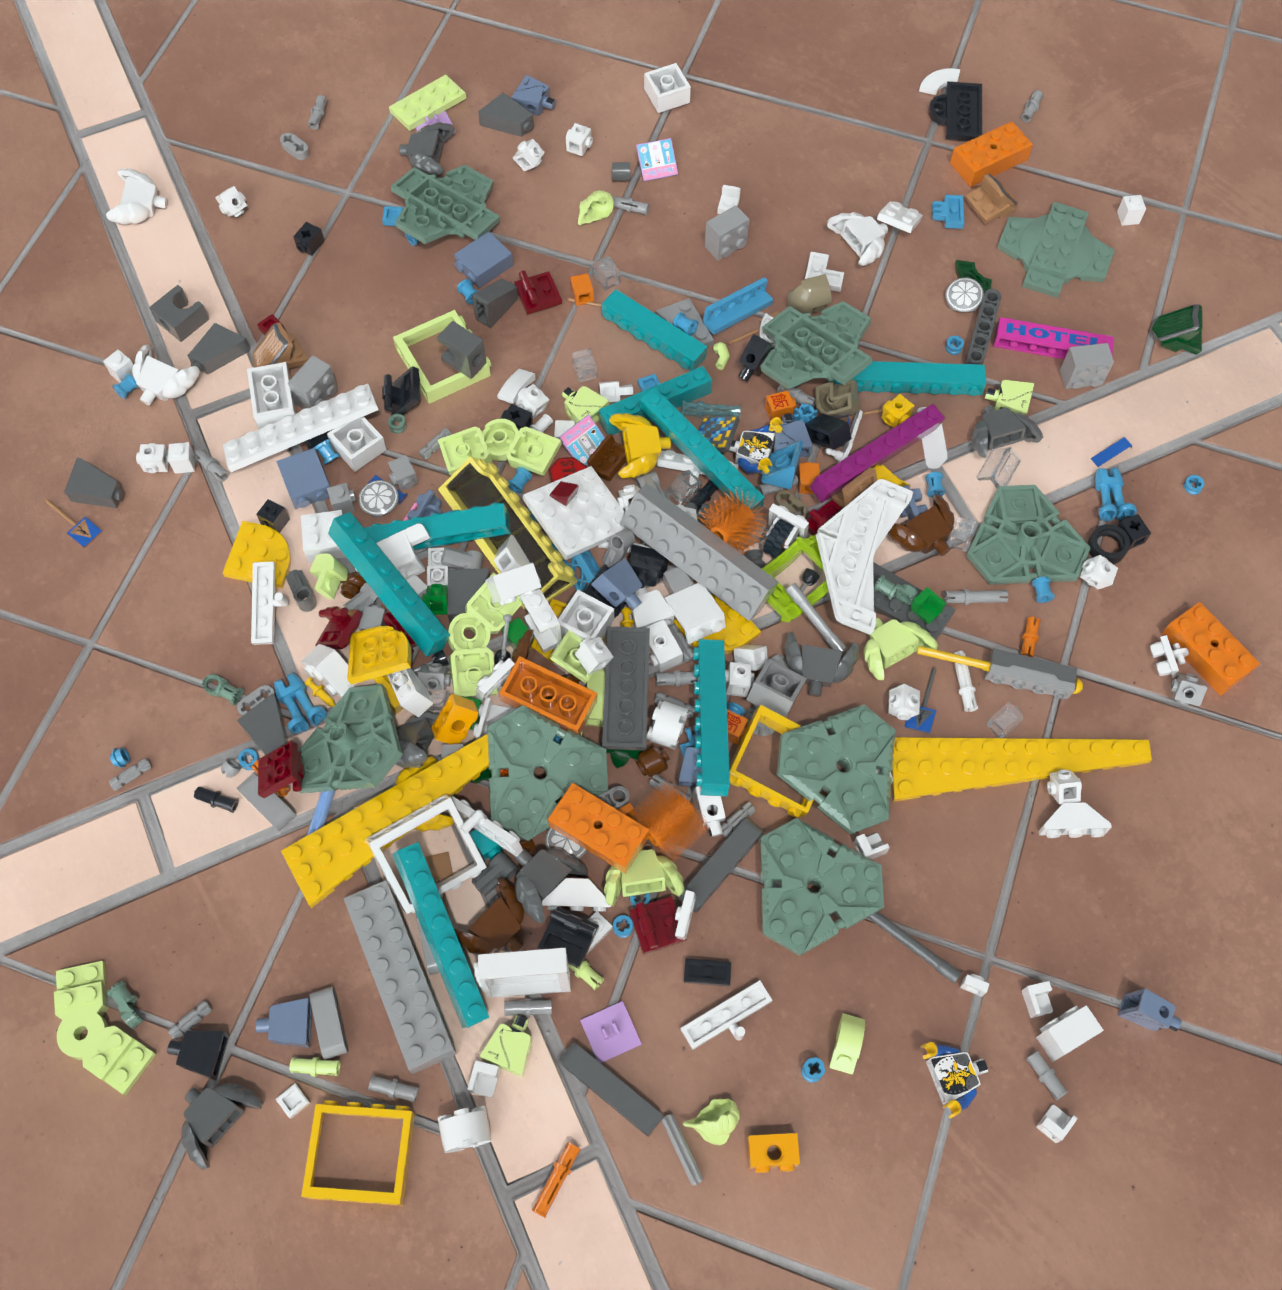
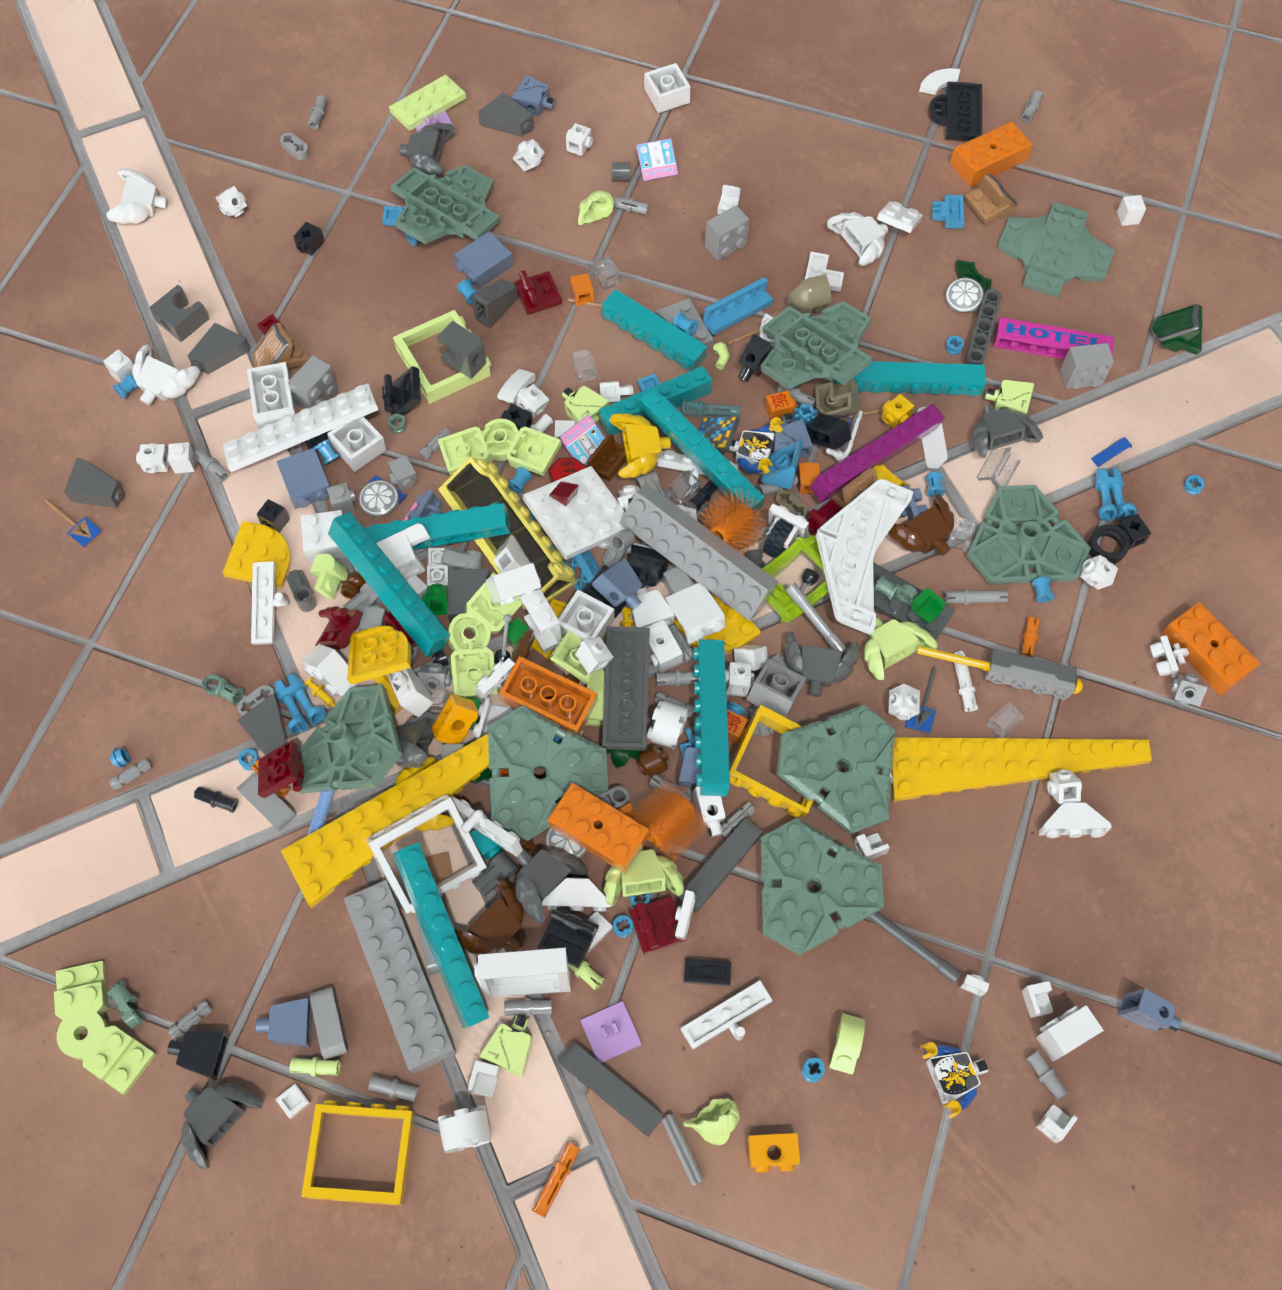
light grey hinge [221,758,241,778] -> none

